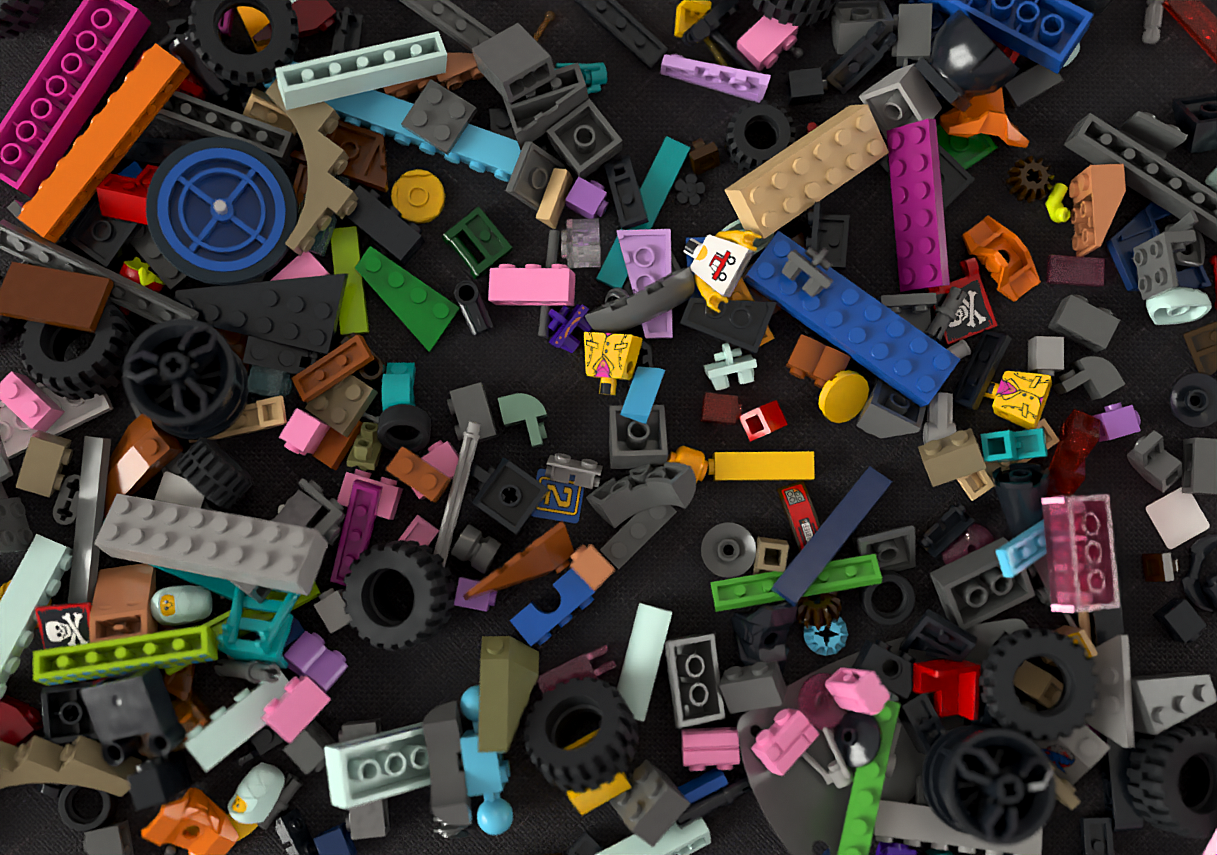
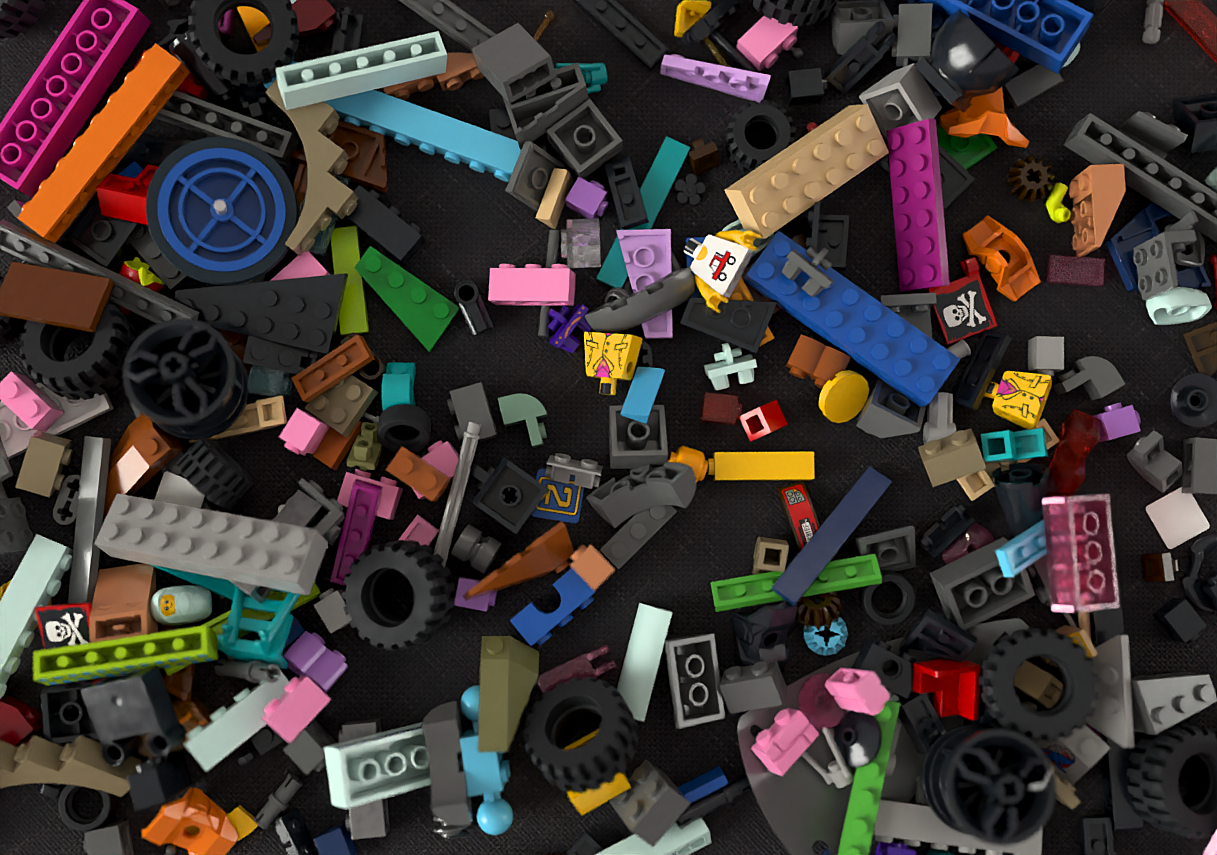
light aqua piece [228,763,285,824] -> none
tan slope [242,88,297,136] -> none
yellow tile [391,169,446,224] -> none
dark grey plate [401,79,477,155] -> none
dark green plate [442,207,513,279] -> none
bright pink brick [681,727,740,771] -> none
dark grey dish [701,523,756,578] -> none
dark grey pin [924,286,967,342] -> none
dark grey brick [1048,295,1120,352] -> none

